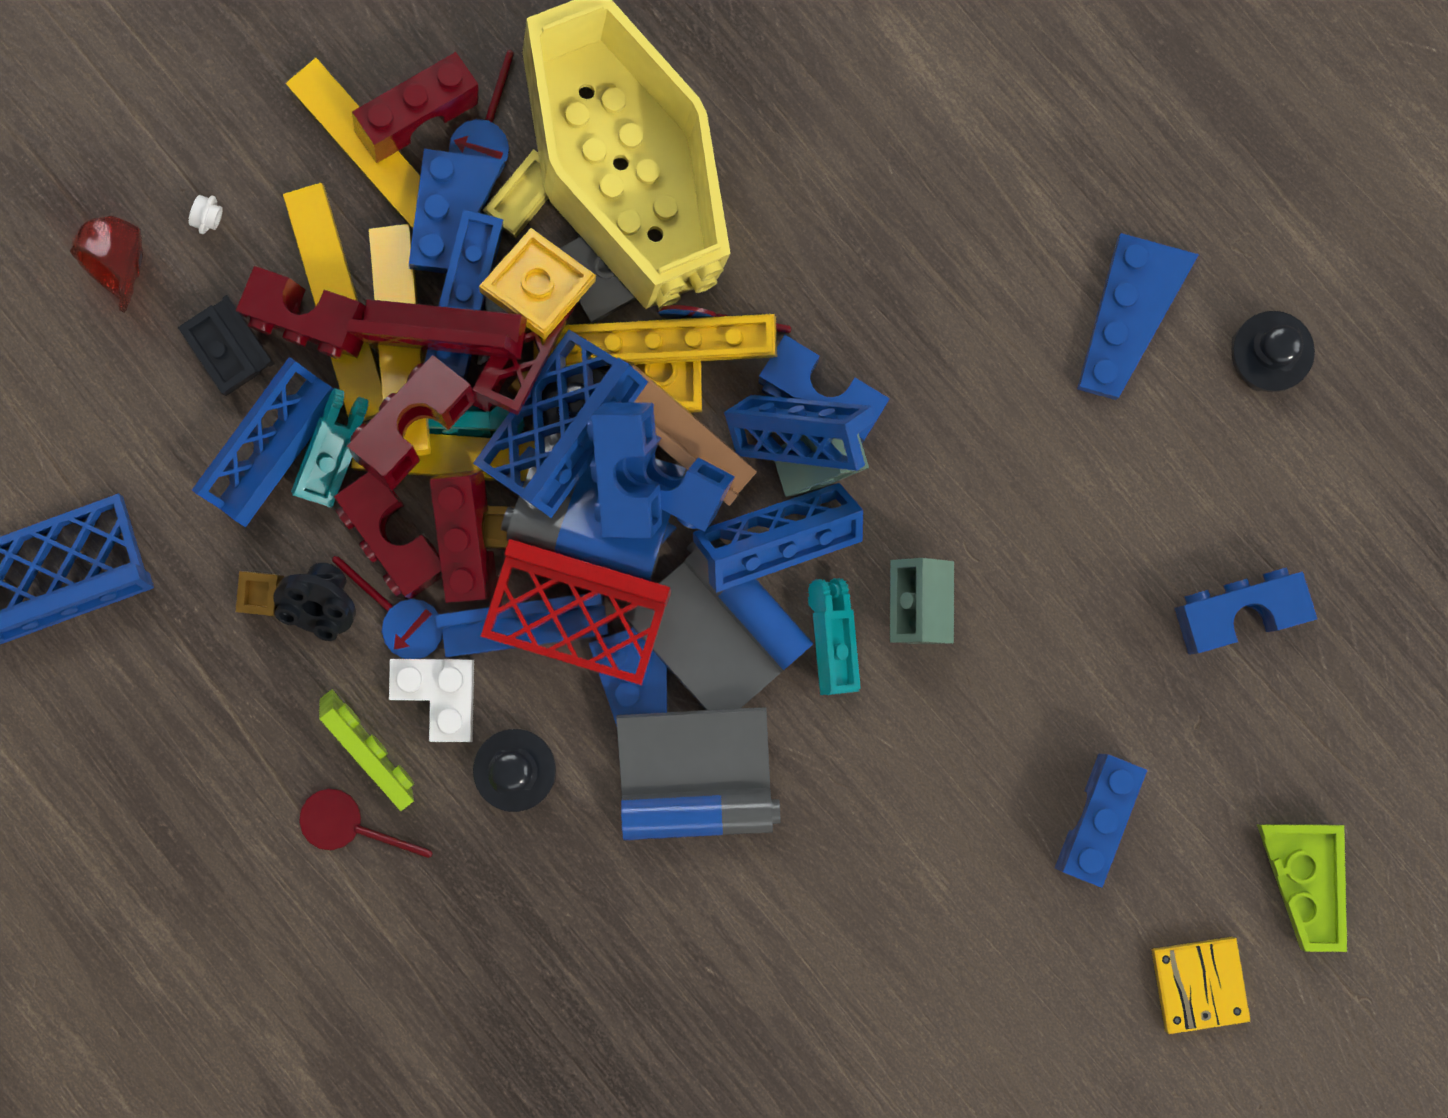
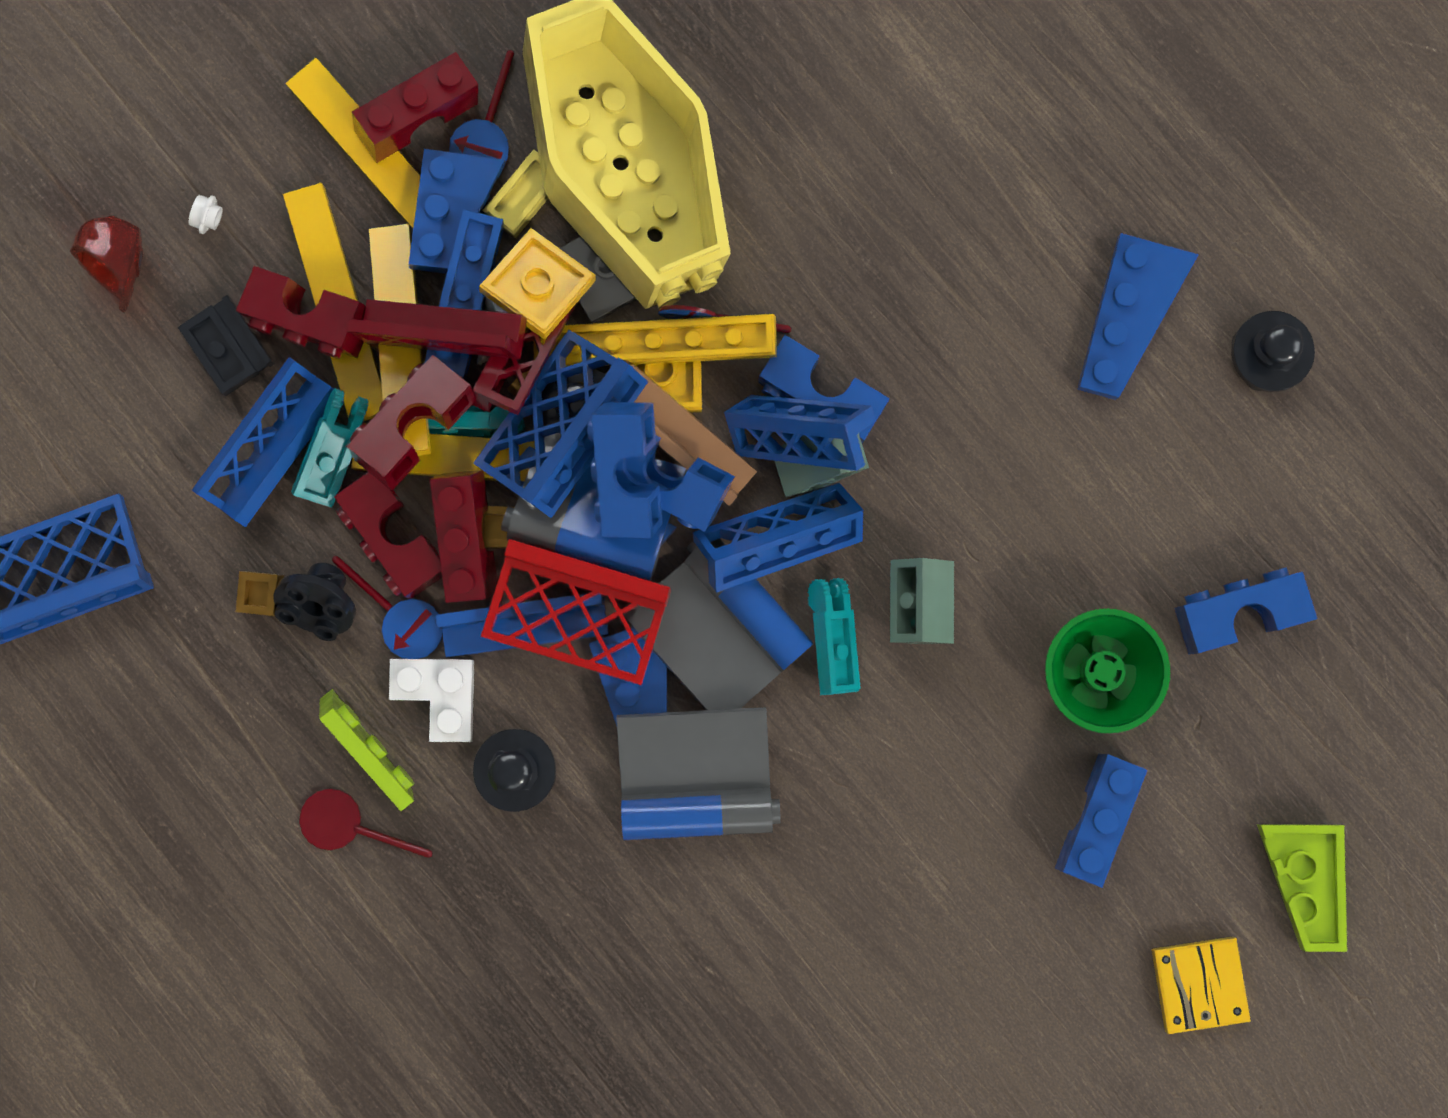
none -> green piece [1045,608,1170,733]

